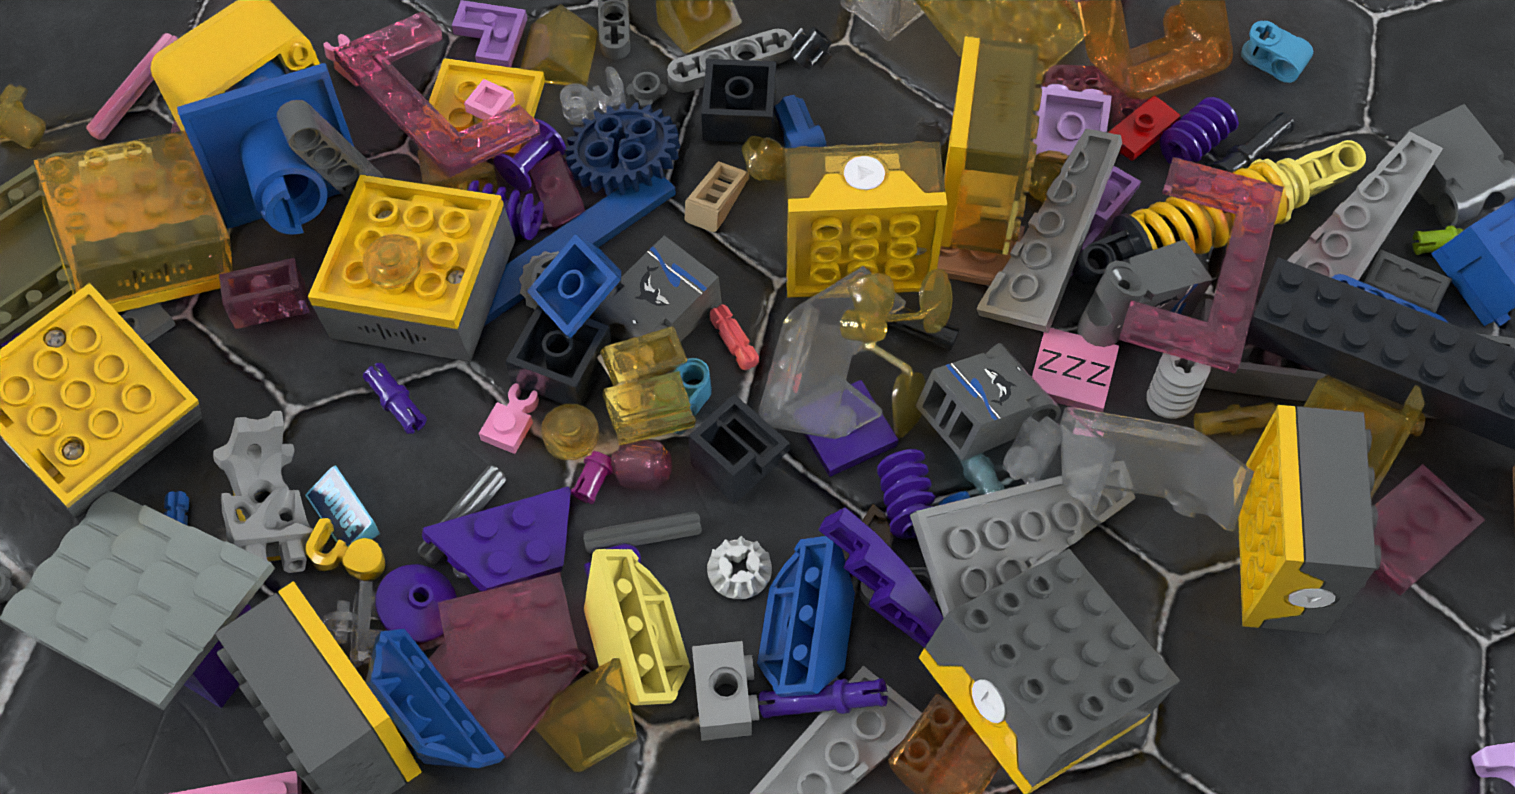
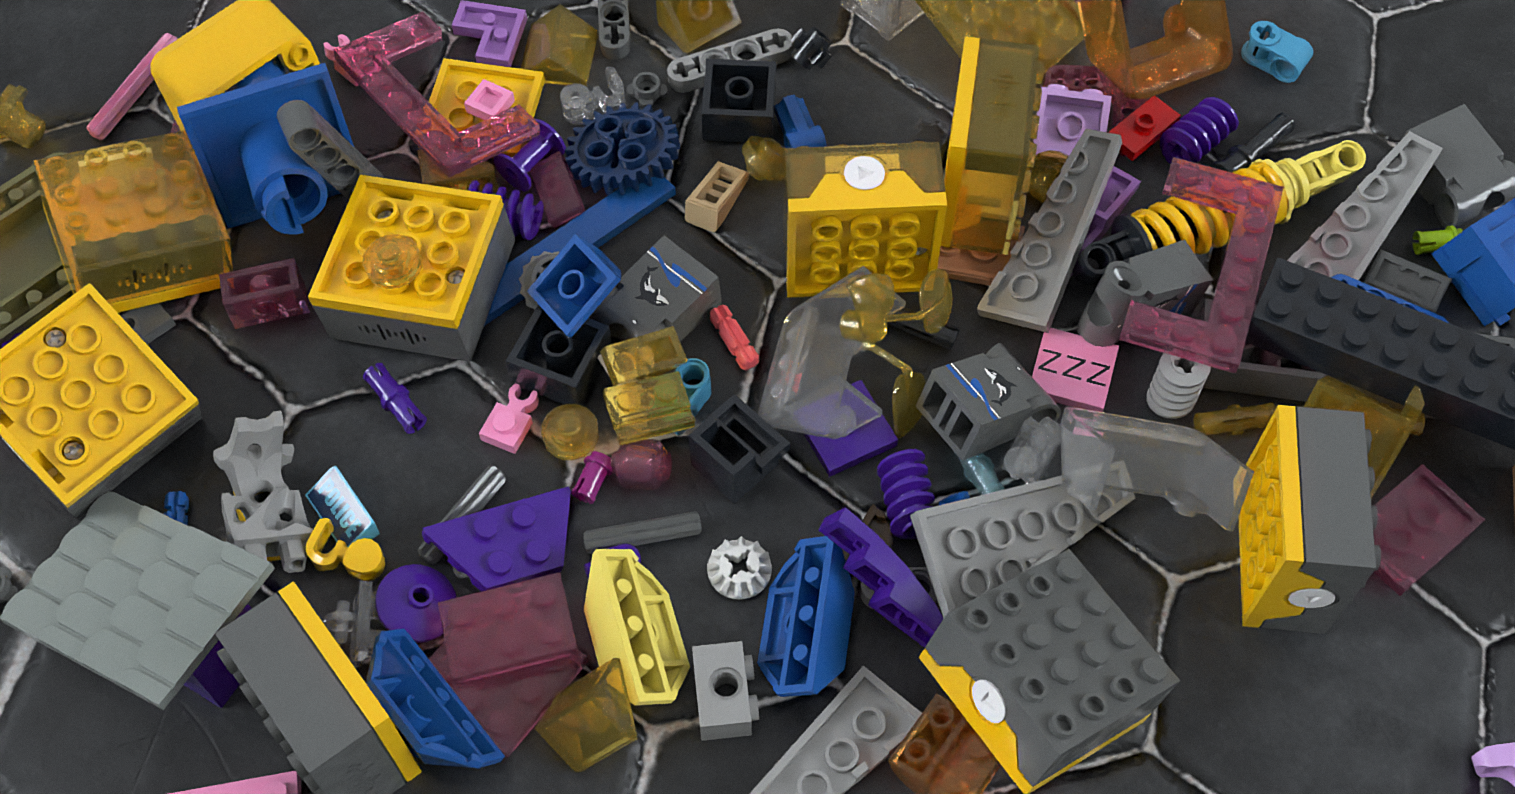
dark purple pin [759,678,888,718] -> none

